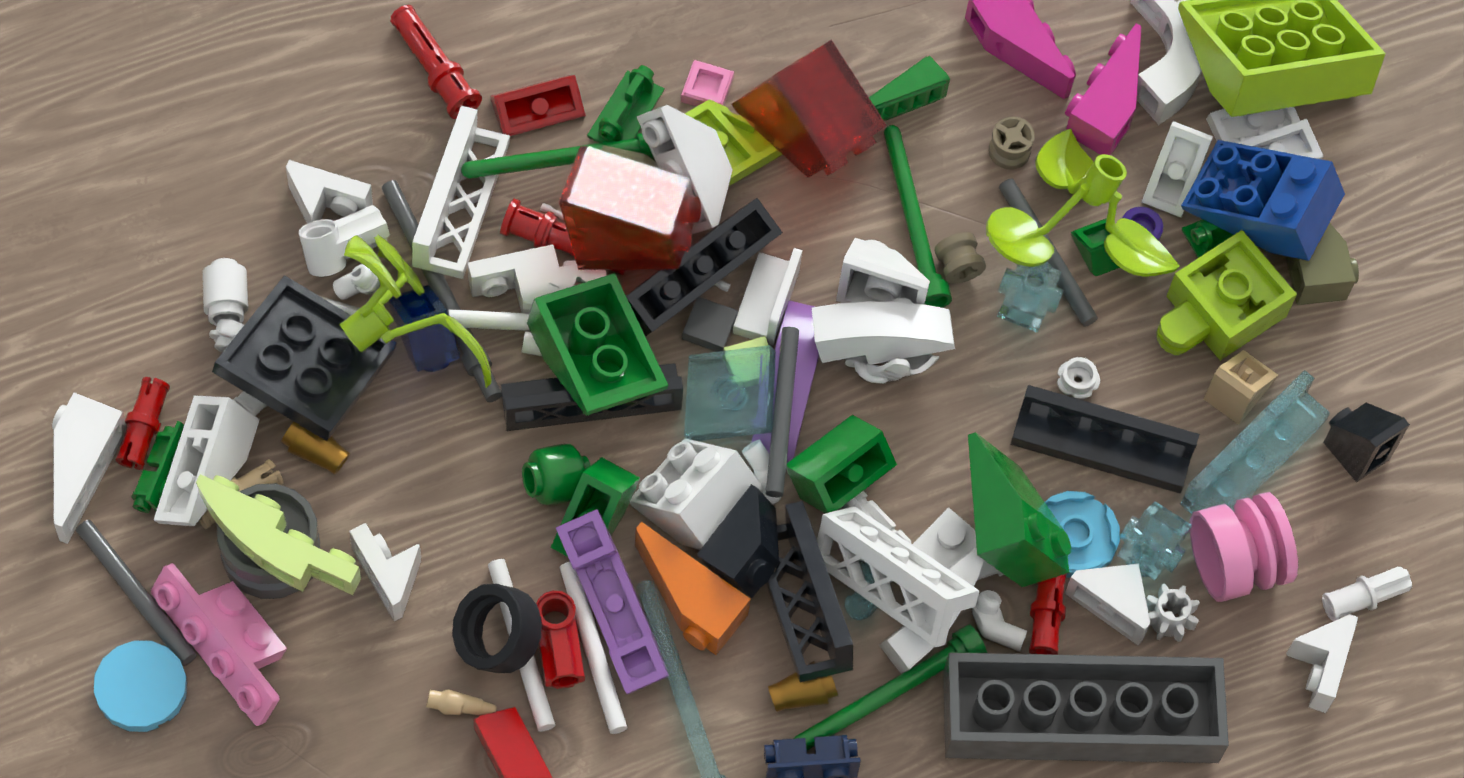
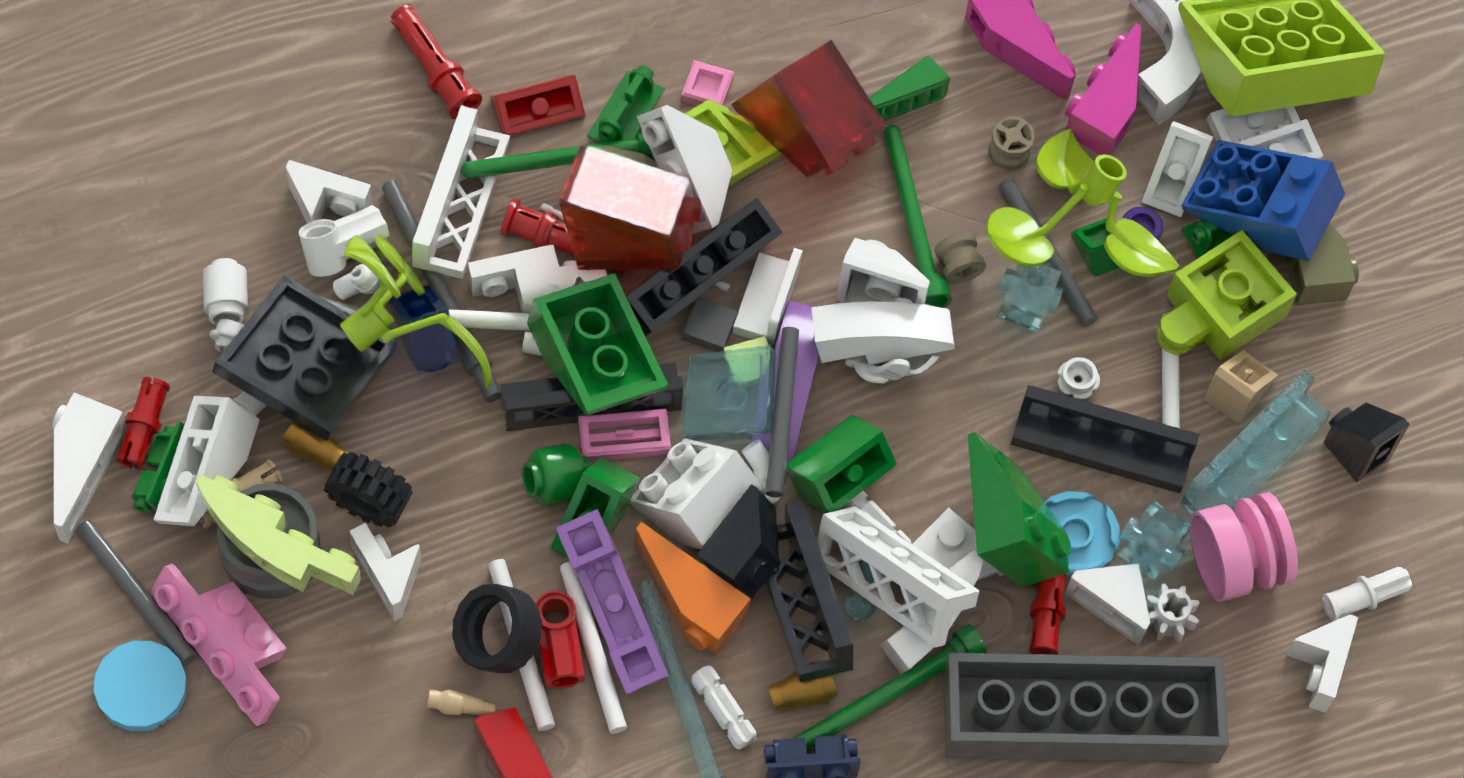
white arm [972,590,1027,652] -> none
none -> black tyre [324,452,413,527]
none -> bright pink tile [578,409,671,462]
none -> white axle [691,665,757,749]
none -> white bar [1162,312,1180,428]

